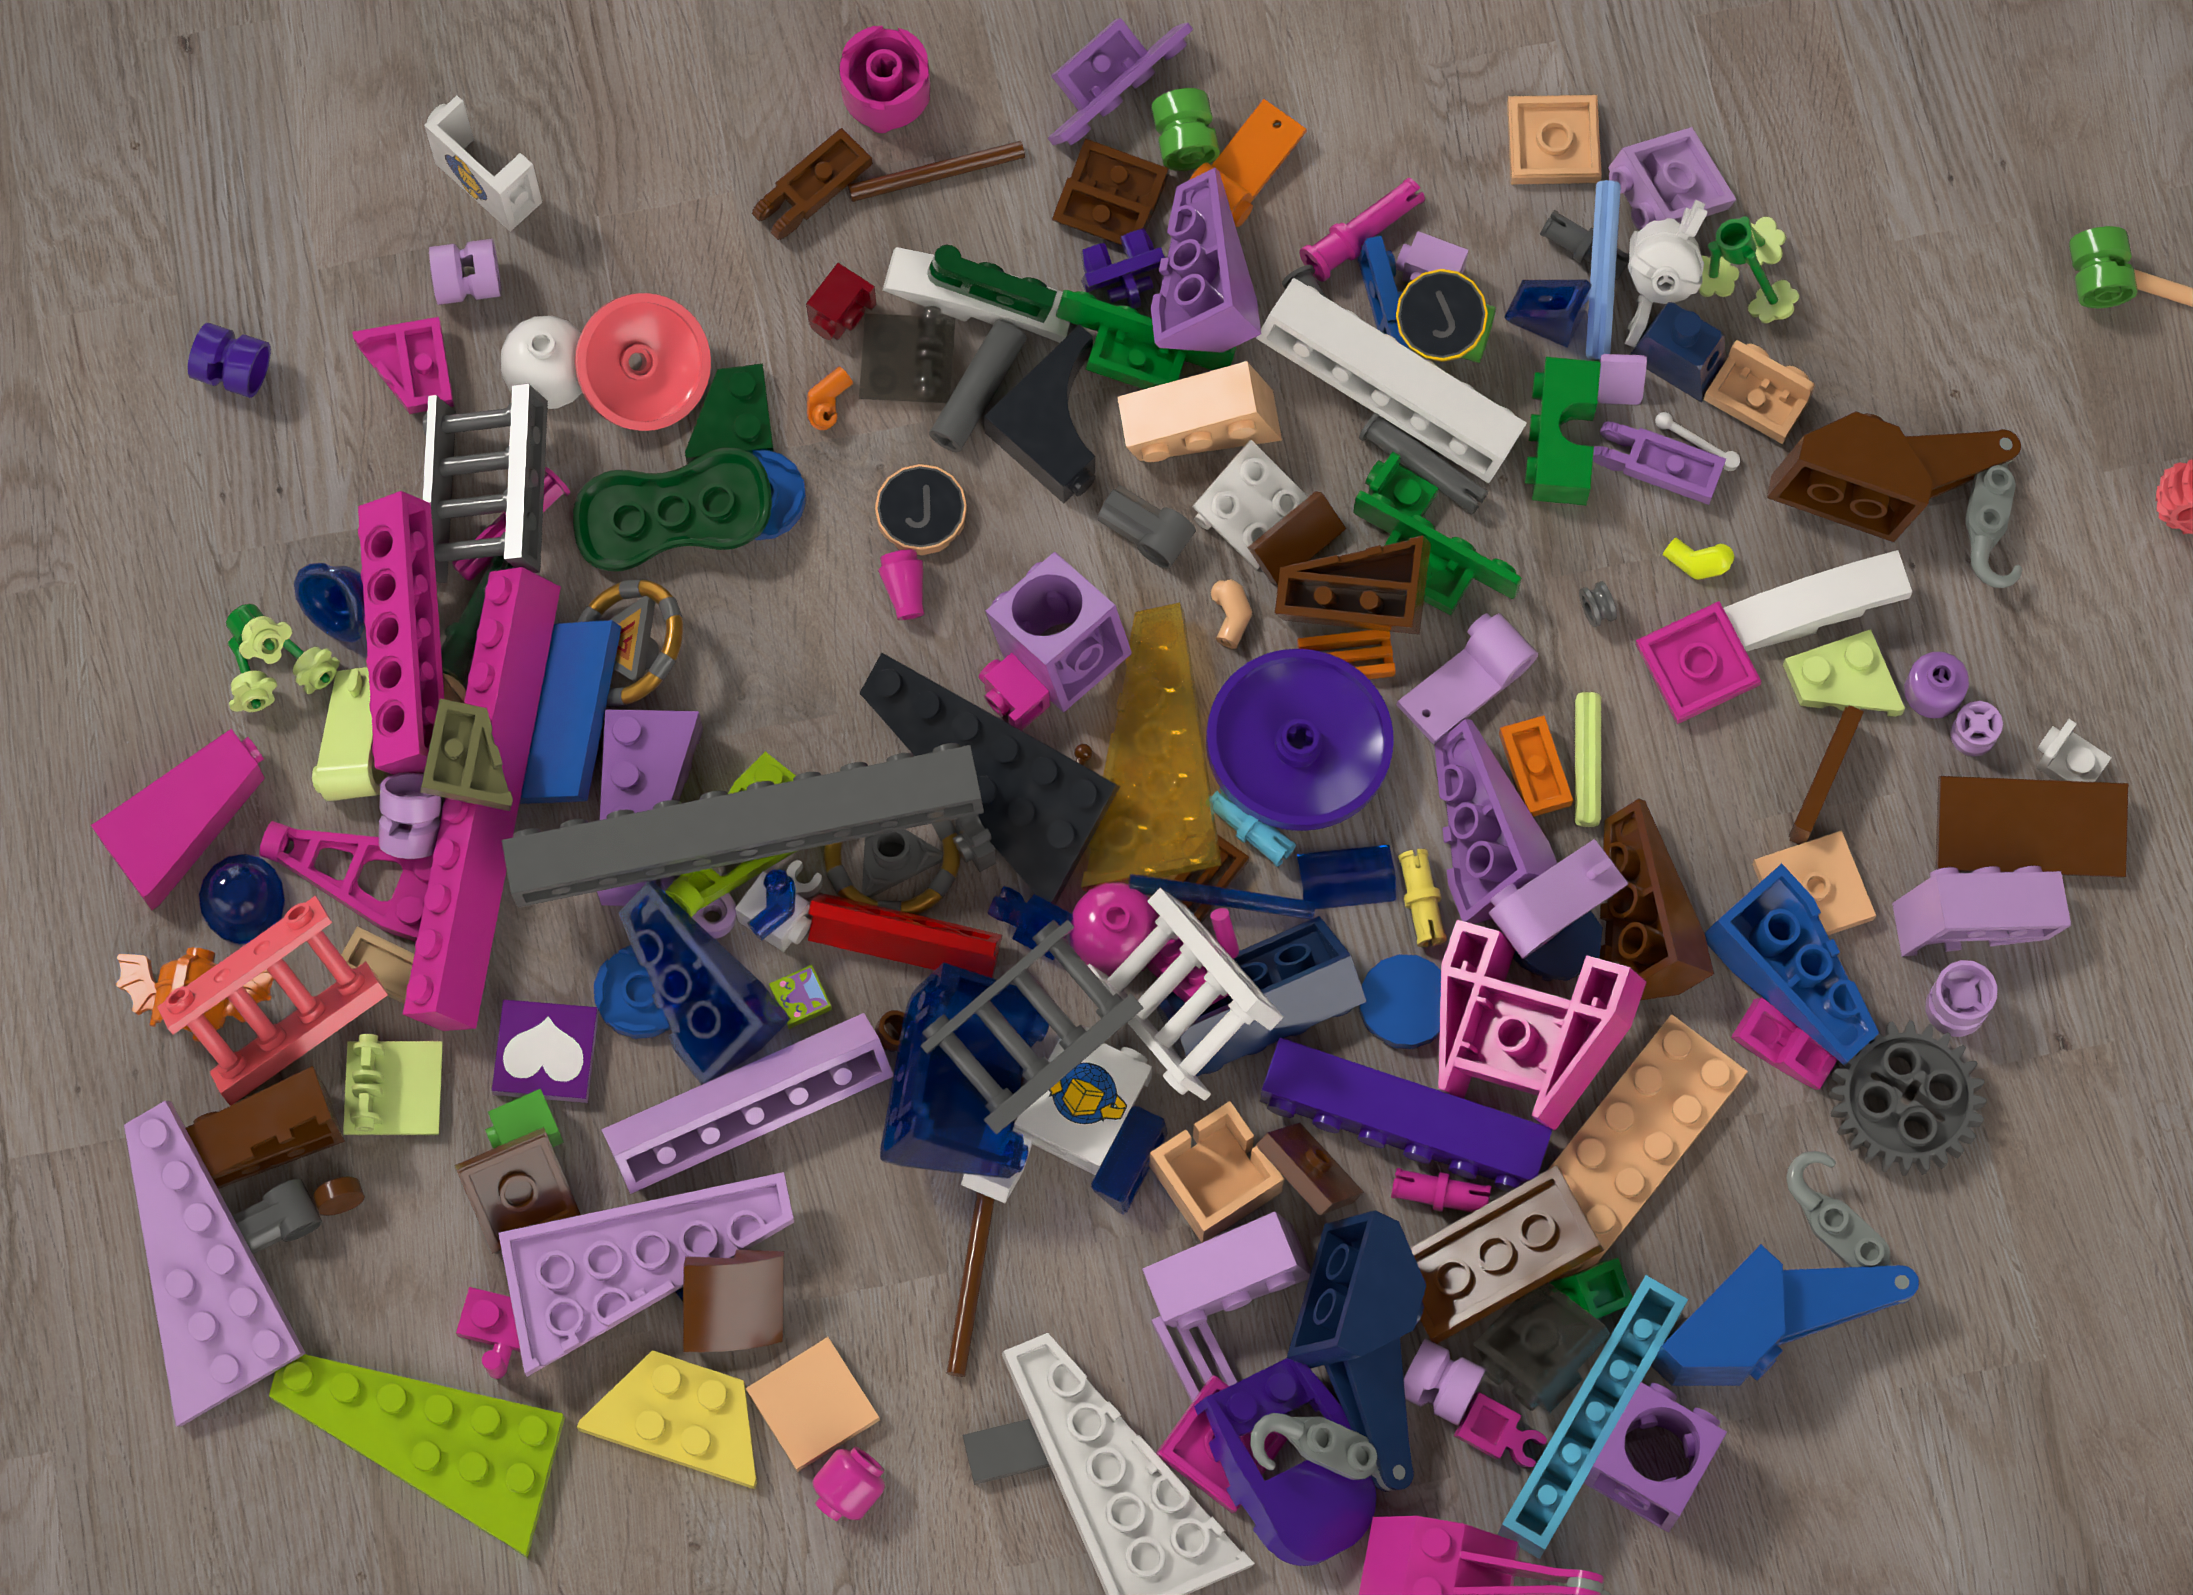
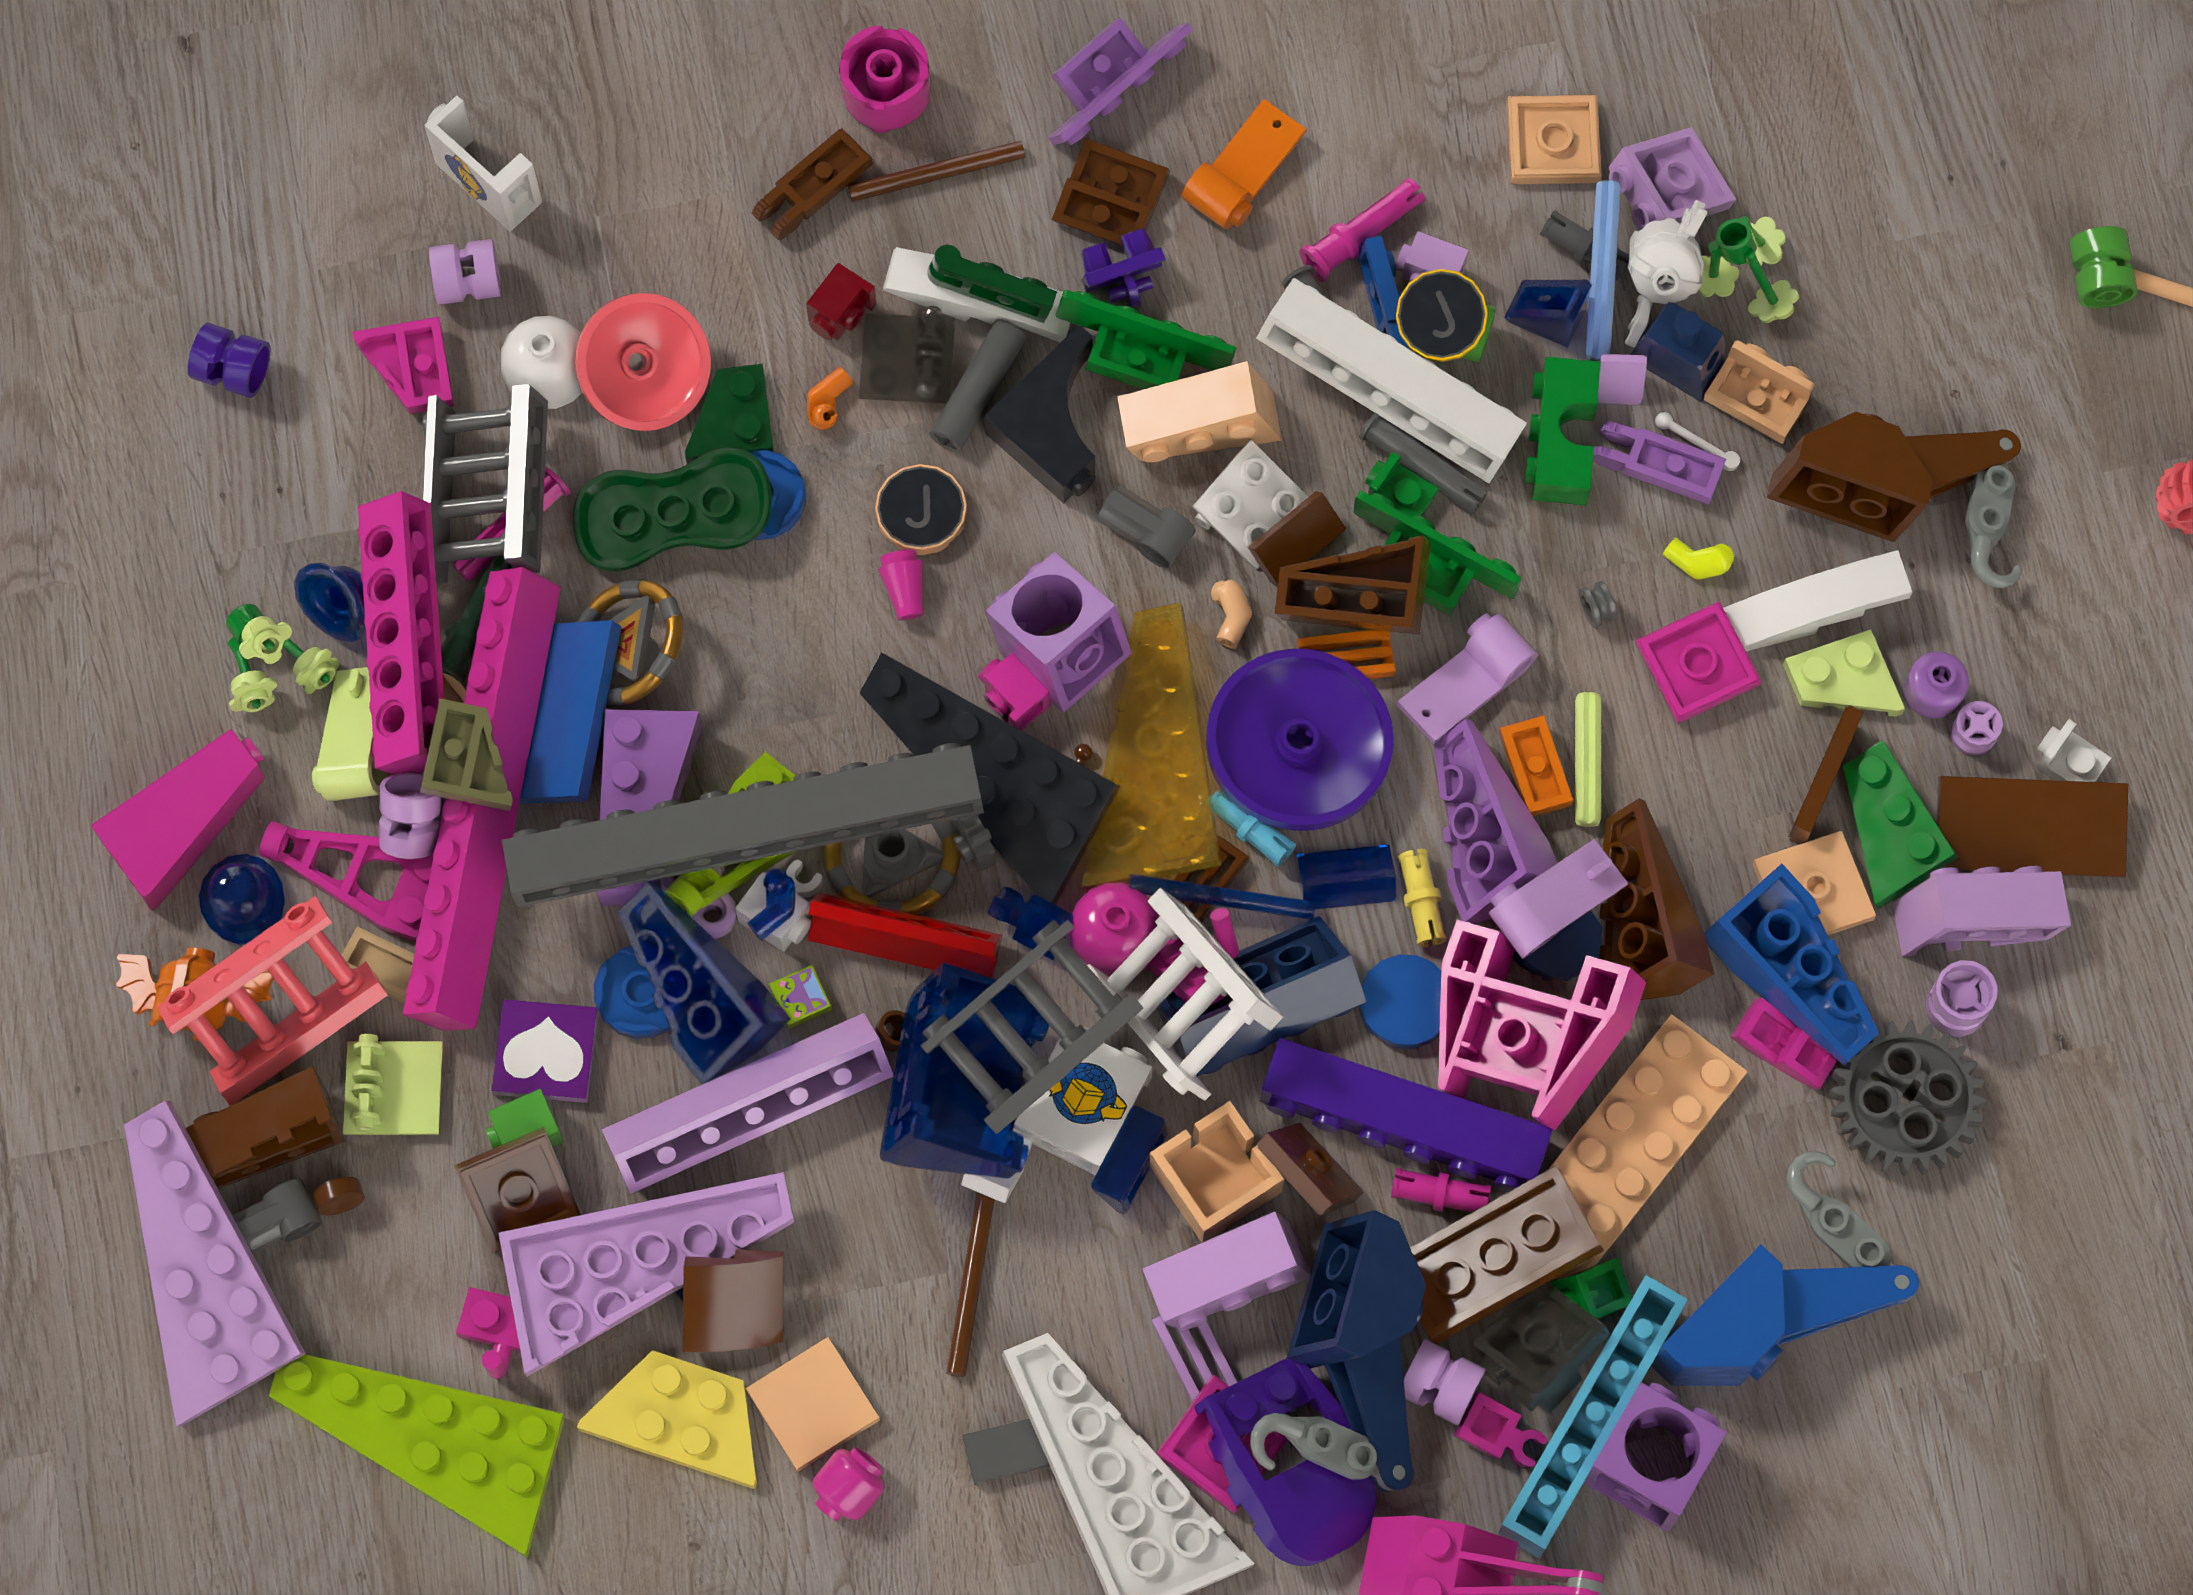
bright green wheel [1151,88,1220,171] -> none
medium lavender wedge [1151,168,1261,353] -> none
none -> green wing [1843,740,1959,908]

